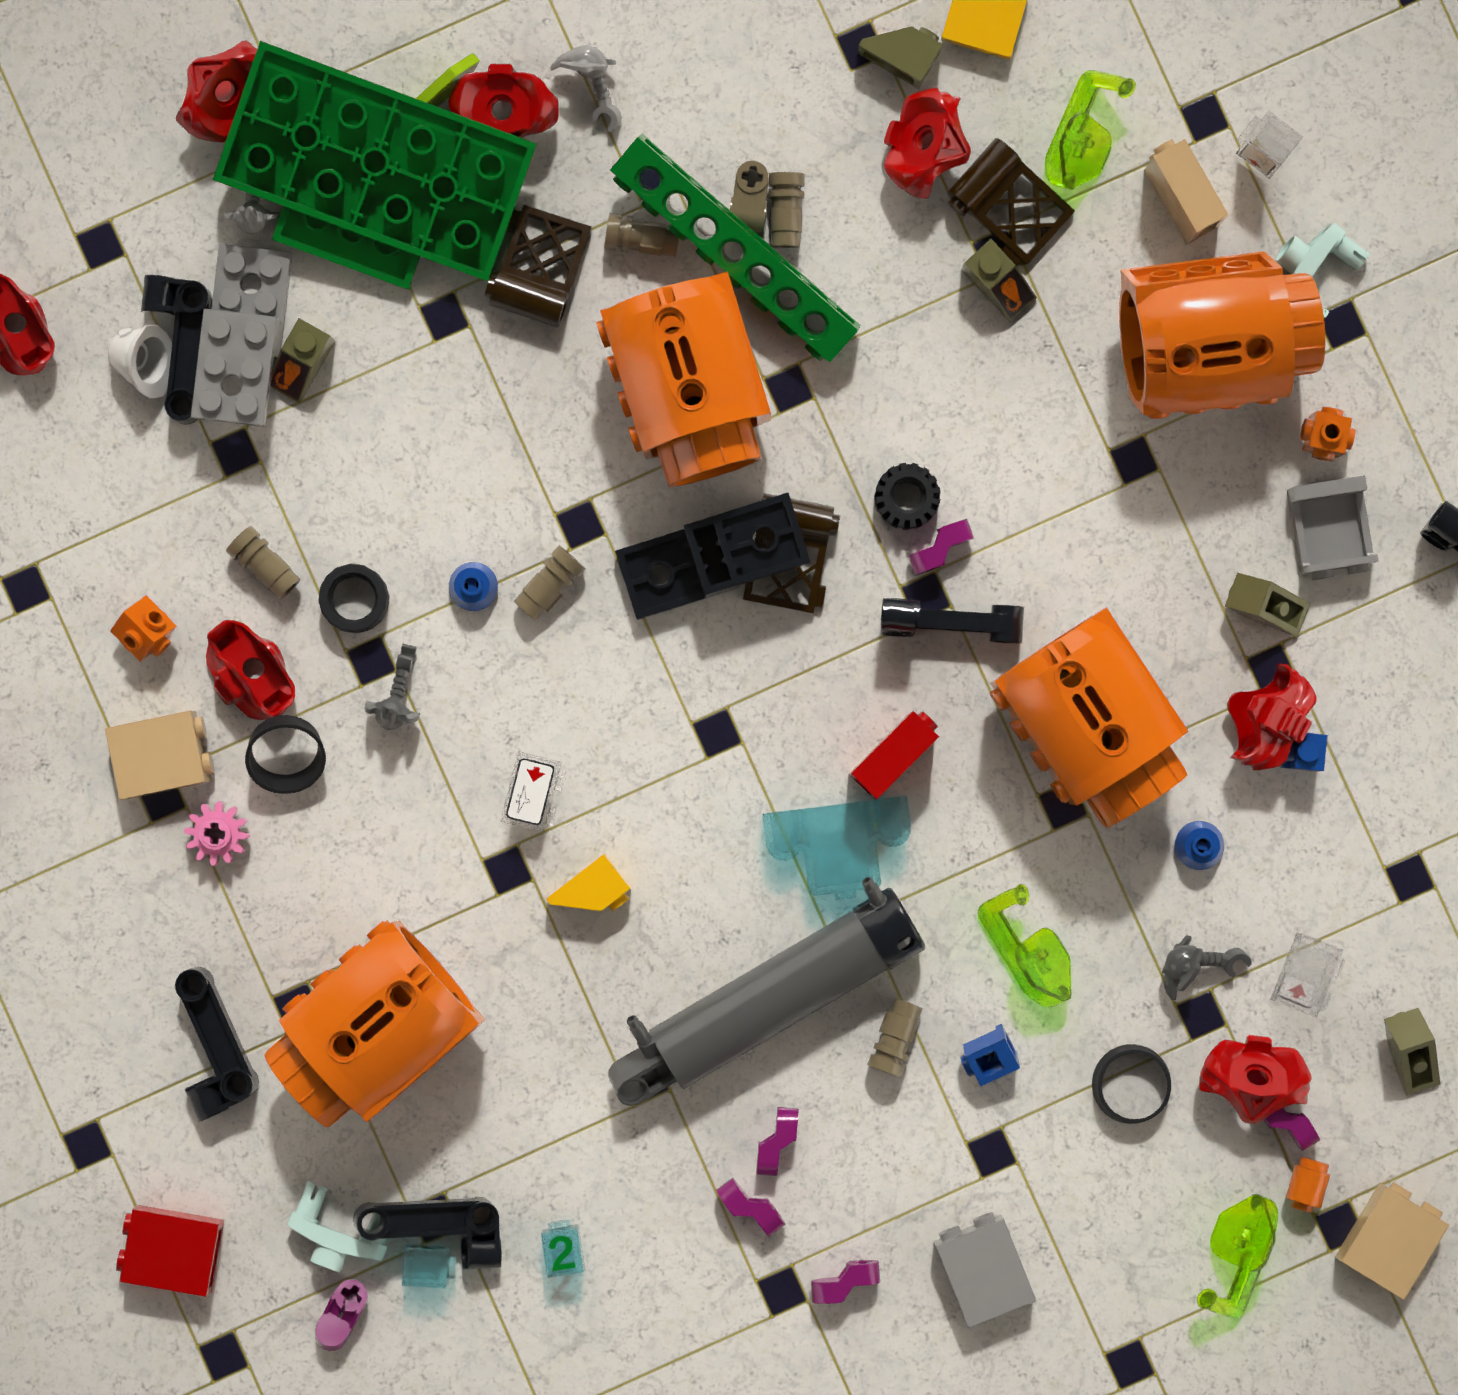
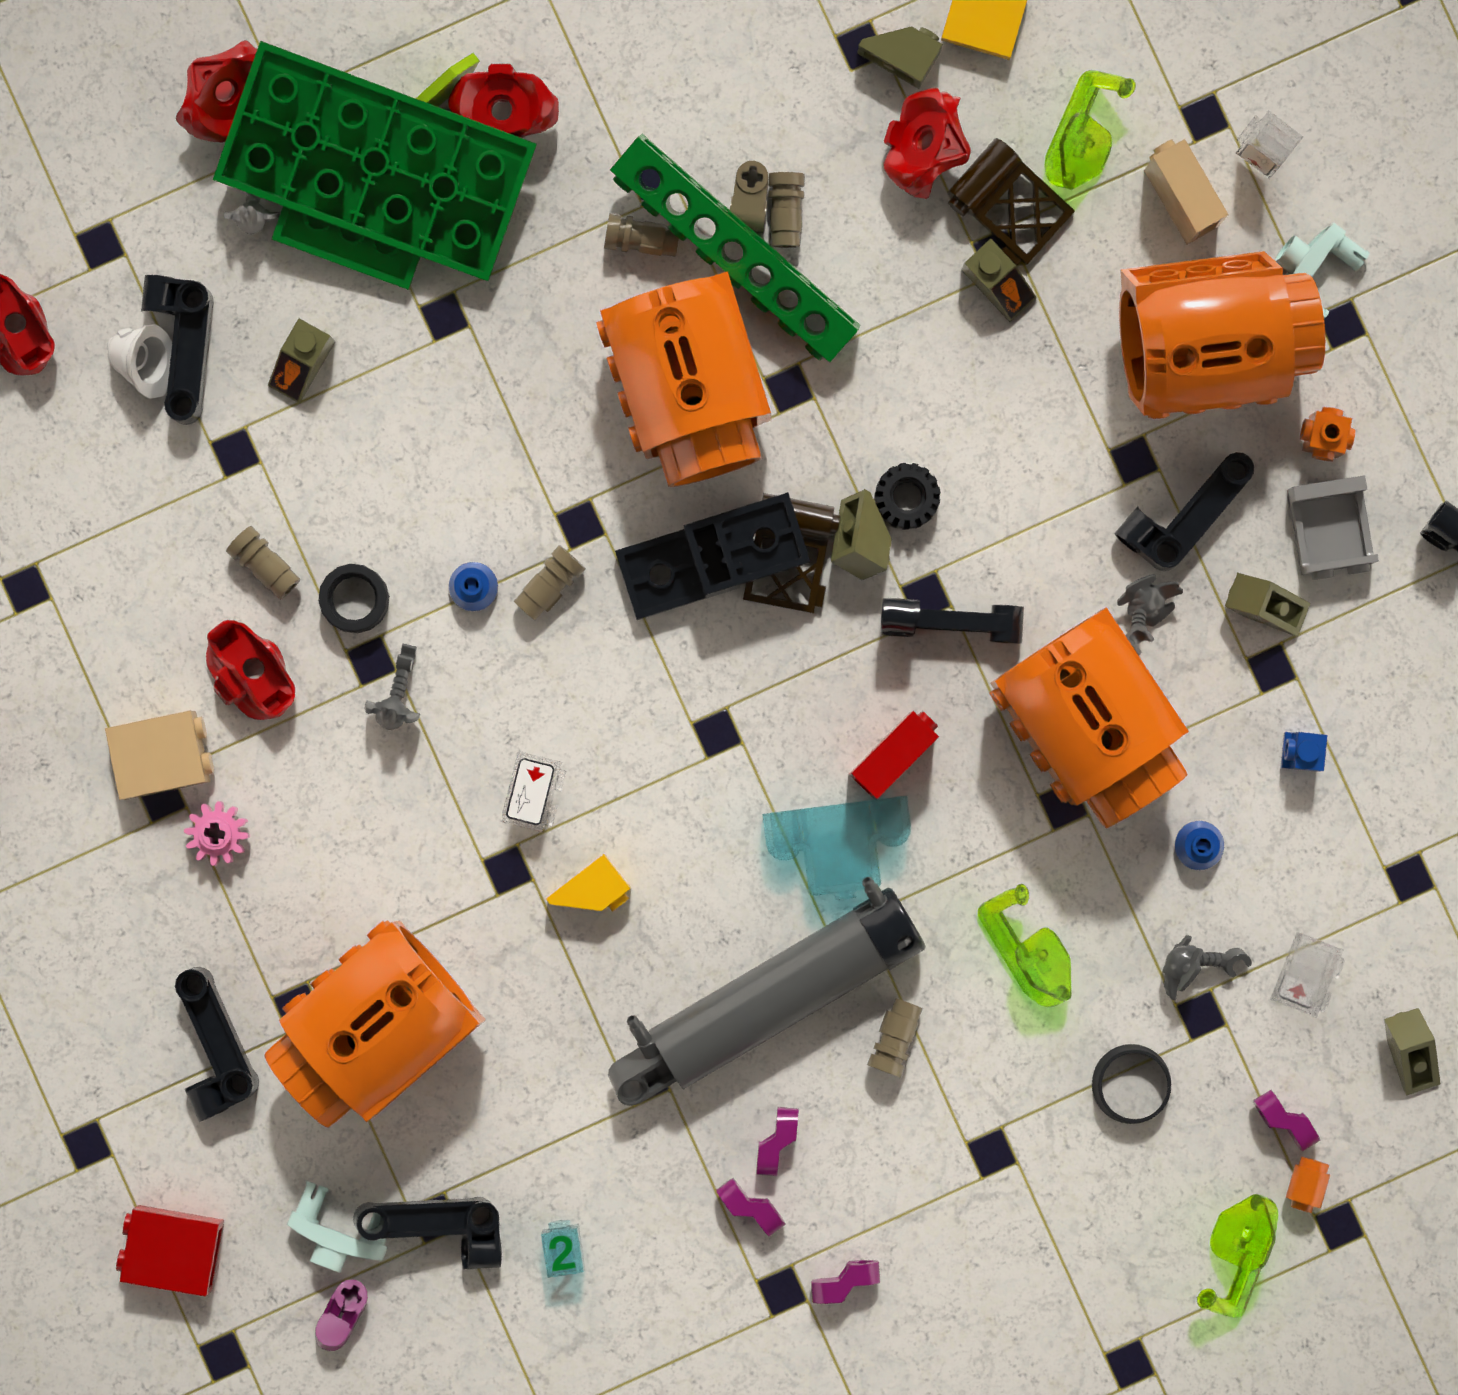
orange brick [110,595,177,662] -> none
light grey bracket [191,244,293,427] -> none
black tyre [245,715,326,794] -> none
clear light blue brick [402,1244,457,1288] -> none
dark brown piece [484,204,592,328] -> none
light grey piece [550,45,622,132] -> none
magenta piece [908,519,974,576] -> none
light grey panel [934,1212,1036,1328] -> none
blue brick [960,1024,1020,1086] -> none
red piece [1199,1035,1312,1124] -> none
red piece [1227,663,1317,771] -> none
tan brick [1335,1182,1449,1300] -> none
none -> olive slope [831,489,892,580]
none -> black piece [1114,452,1255,571]
none -> dark grey piece [1117,574,1183,656]

